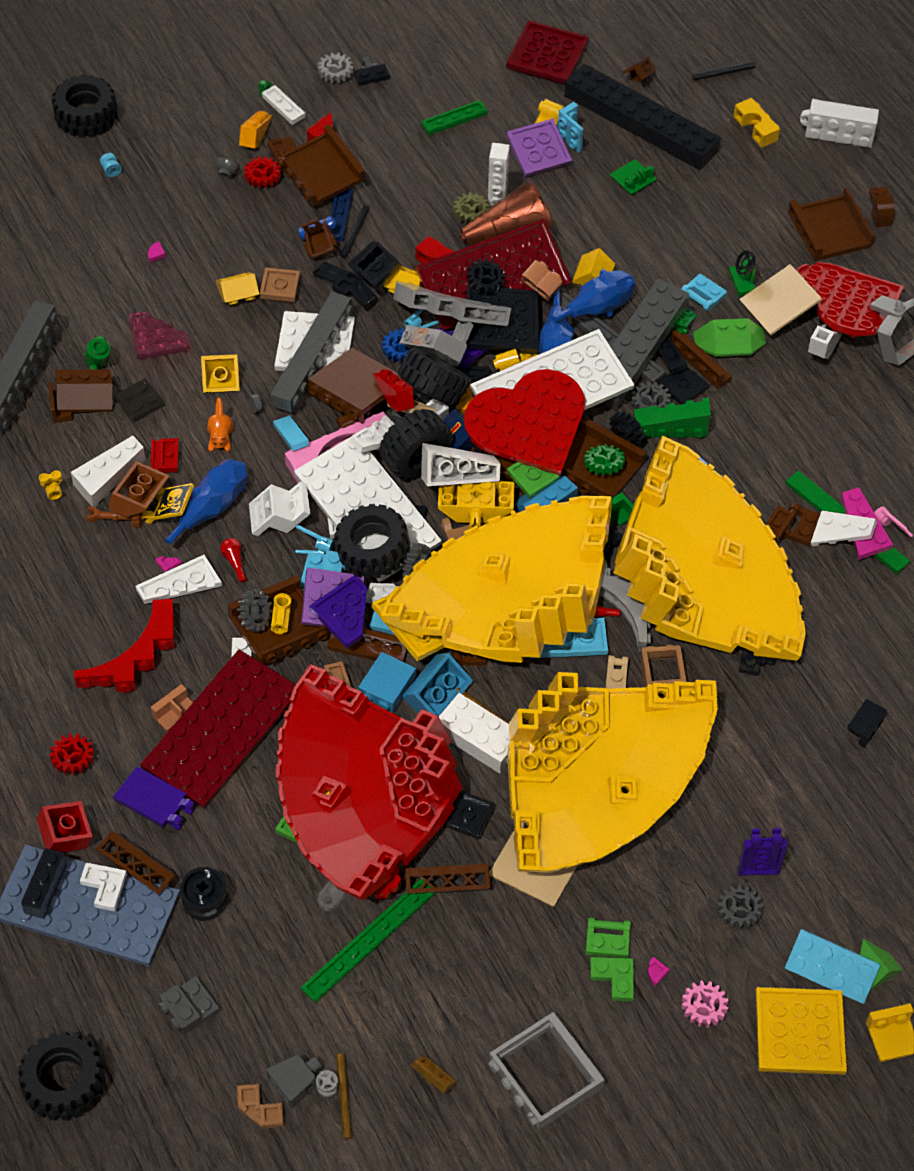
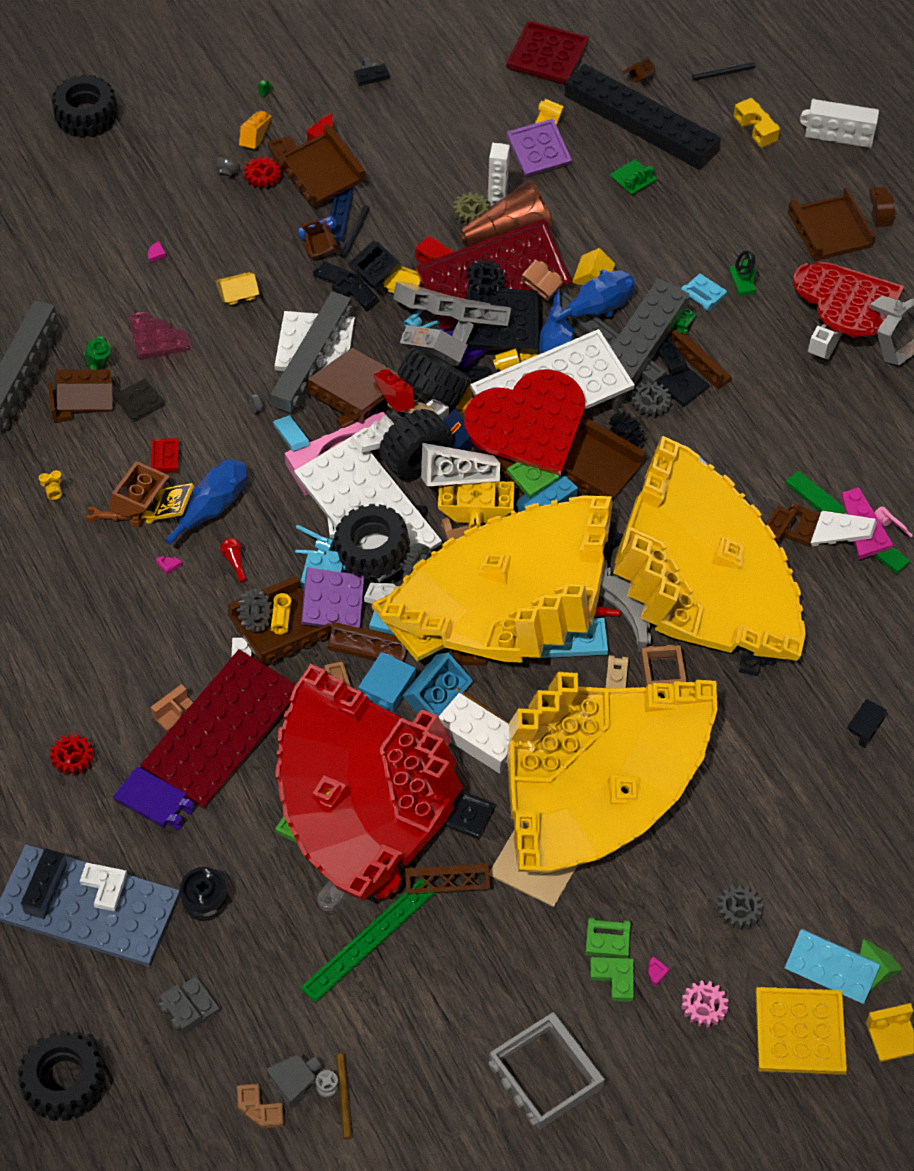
red brick [37,801,93,853] -> none
white wedge [71,436,146,508] -> none
red arch [74,599,175,693] -> none
reddish brown fence [96,830,178,896] -> none
medium azure wheel [100,153,121,177] -> none
white wing [135,555,222,604] -> none
yellow slope [201,354,240,393] -> none
orange animal [207,398,234,452] -> none
white bracket [249,481,310,536] -> none
medium nougat plate [259,267,300,302] -> none
white plate [262,85,306,125] -> none
dark purple plate [310,575,367,648] -> none
light grey gear [318,53,353,83] -> none
blue gear [382,328,409,363] -> none
pearl gold plate [411,1055,457,1094] -> none
green tile [421,100,488,136] -> none
medium azure bracket [558,102,583,153] -> none
green gear [584,444,625,476] -> none
green panel [611,493,634,526] -> none
green wedge [633,397,711,439] -> none
bright green wedge [693,318,766,357] -> none
dark purple tile [737,828,787,876] -> none
tan piece [740,264,822,335] -> none

